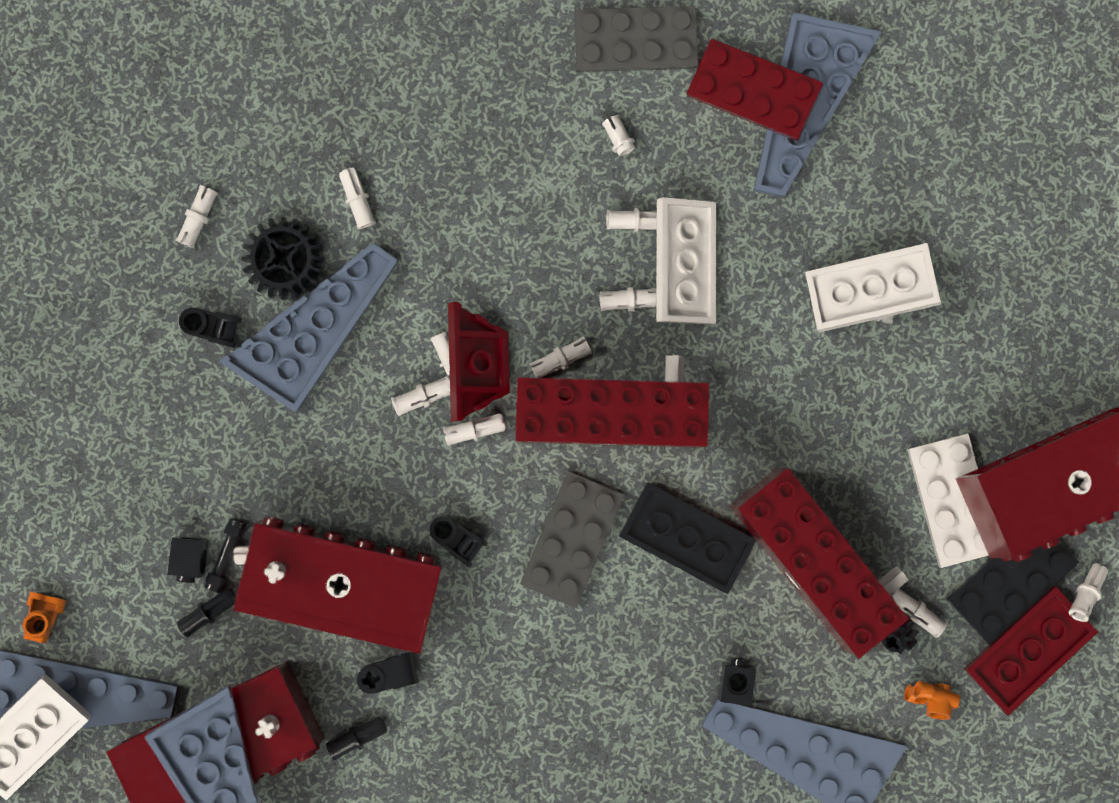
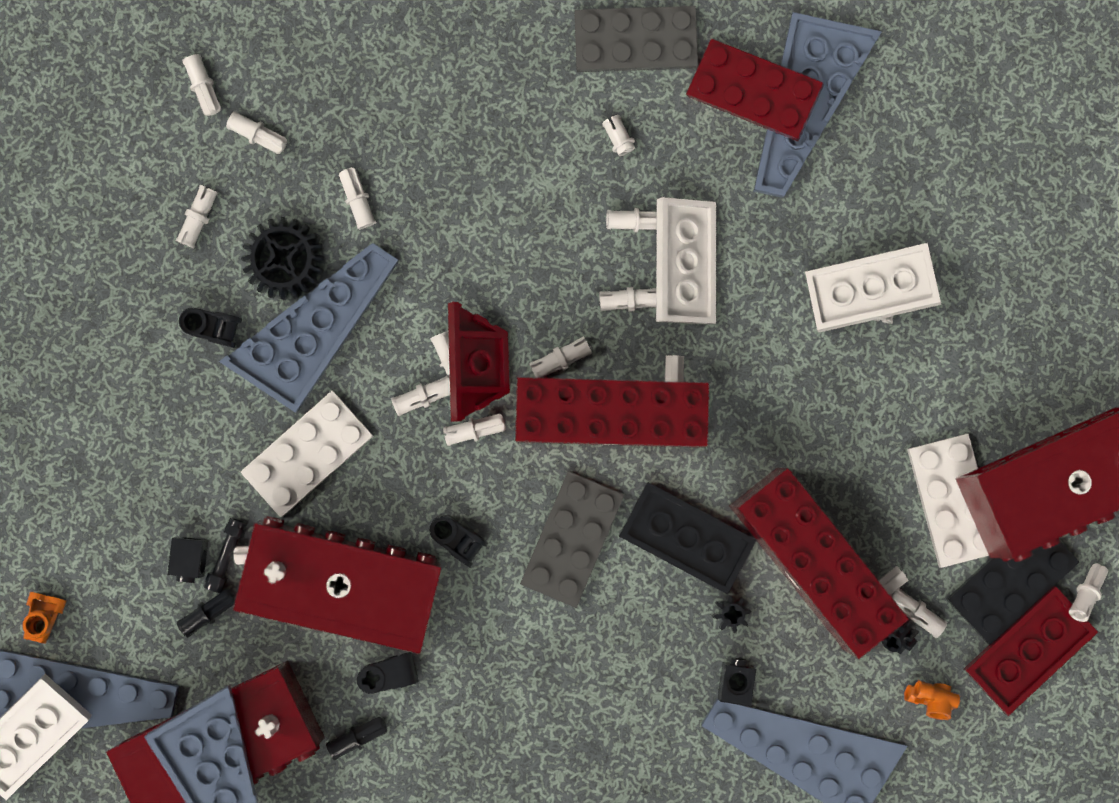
none -> white axle [183,54,221,116]
none -> white axle [226,111,287,154]
none -> white plate [241,390,373,518]
none -> black gear [712,594,751,634]

